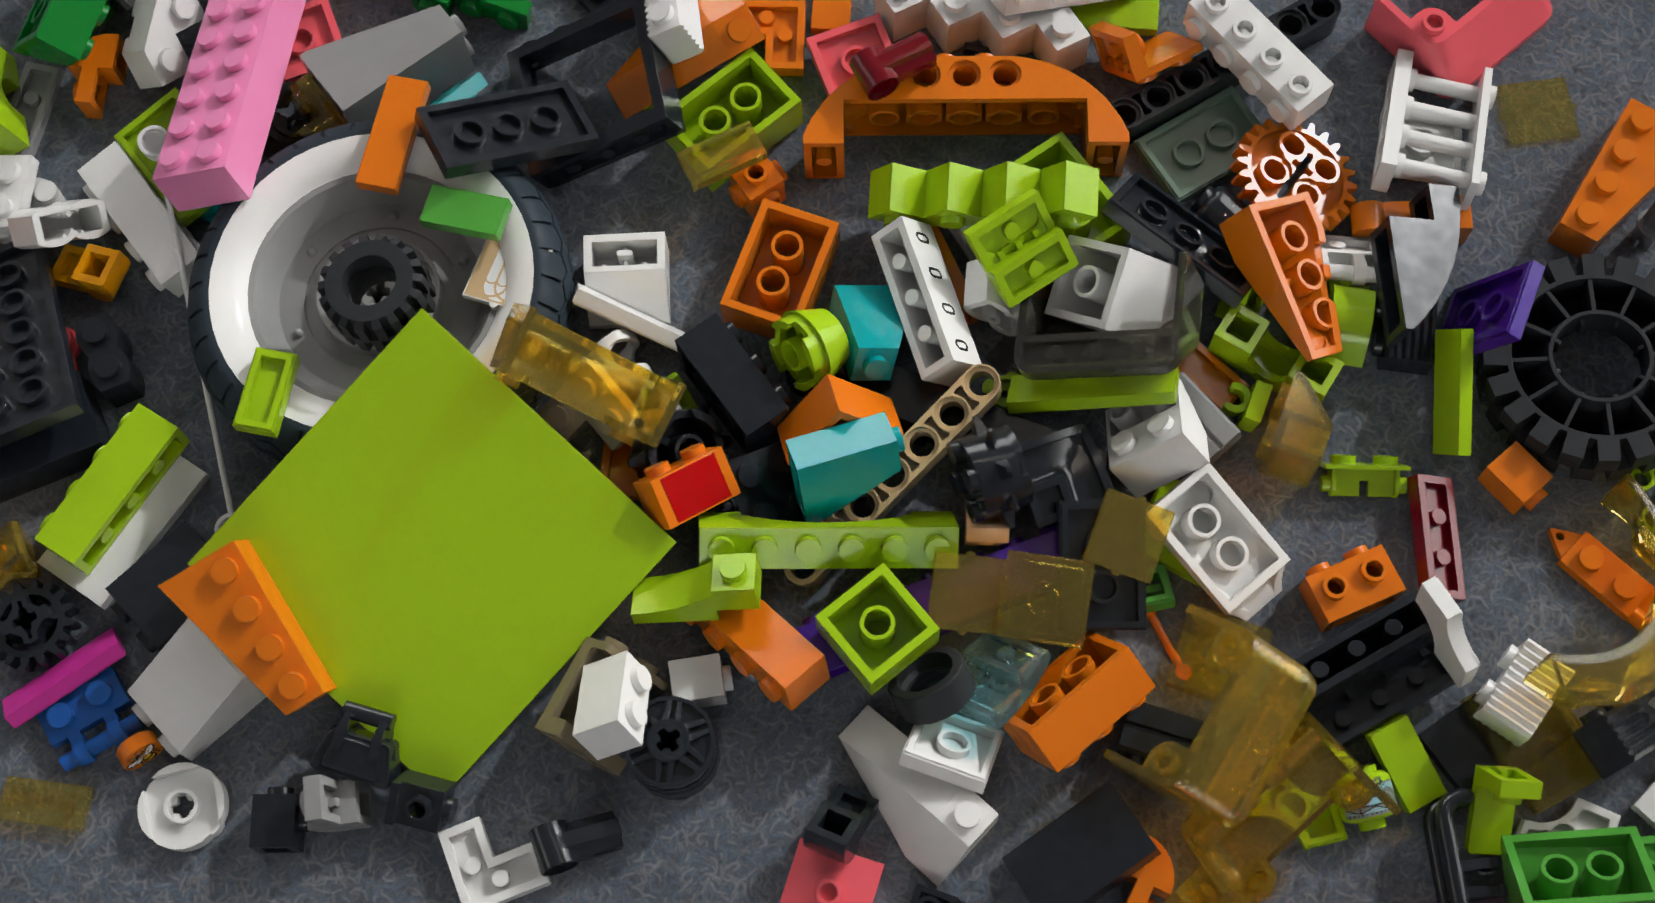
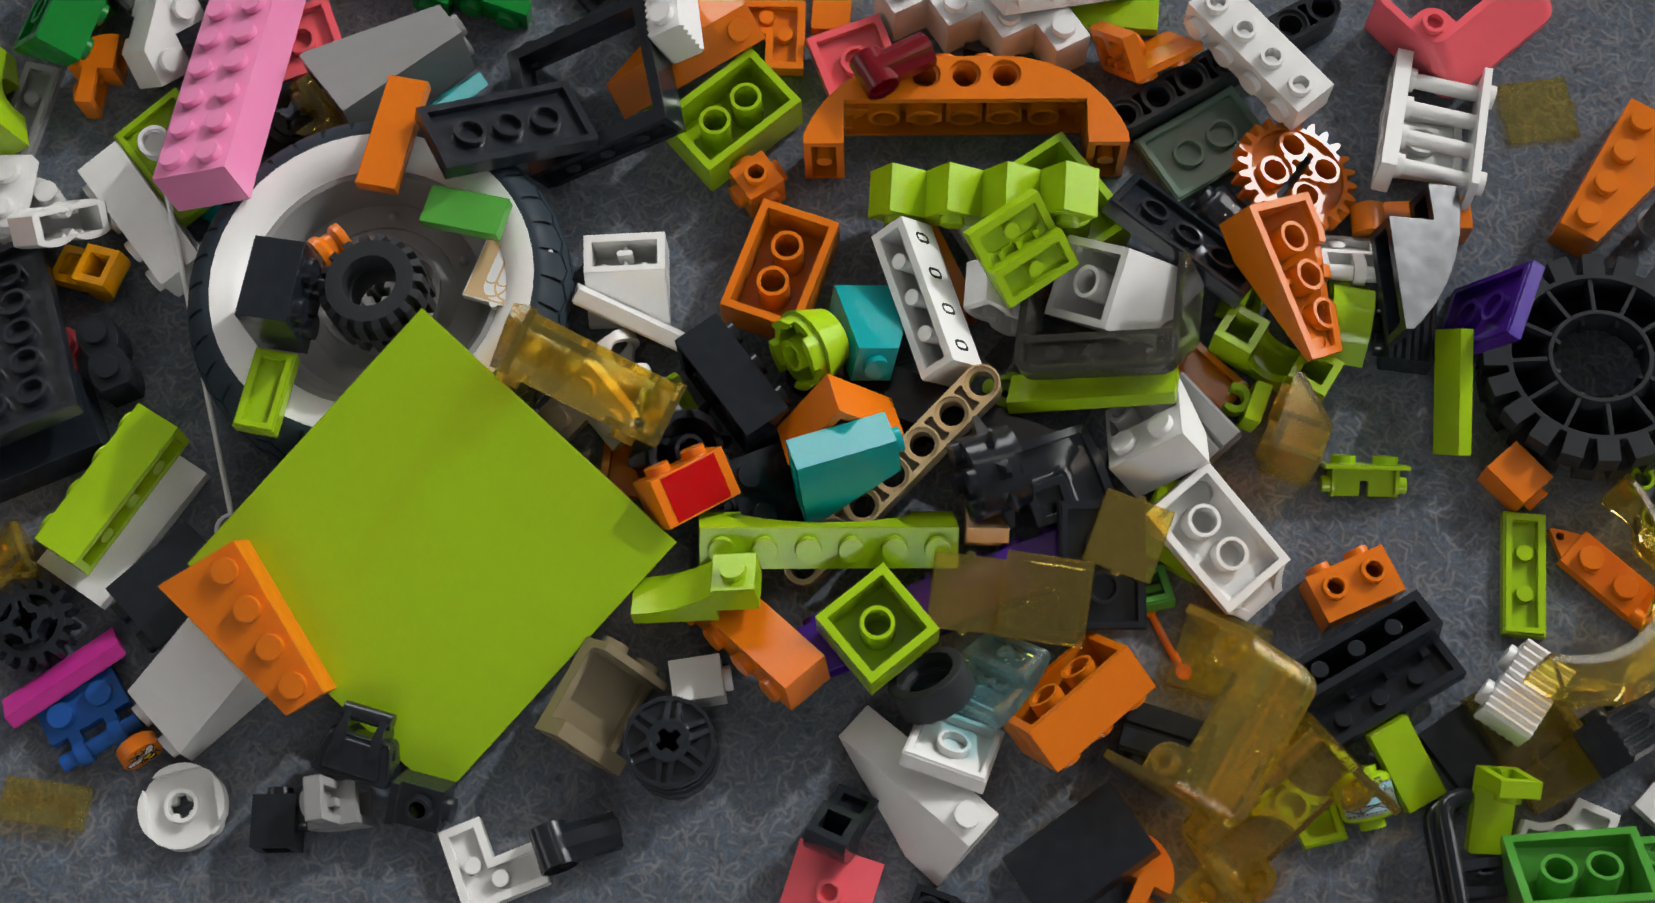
white brick [572,650,652,760] -> none
clear yellow tile [676,120,767,192] -> none
dark red plate [1407,474,1466,604] -> none
white tile [1415,576,1480,688] -> none
none -> black brick [234,235,324,354]
none -> orange wheel [306,223,354,268]
none -> lime tile [1500,511,1546,640]

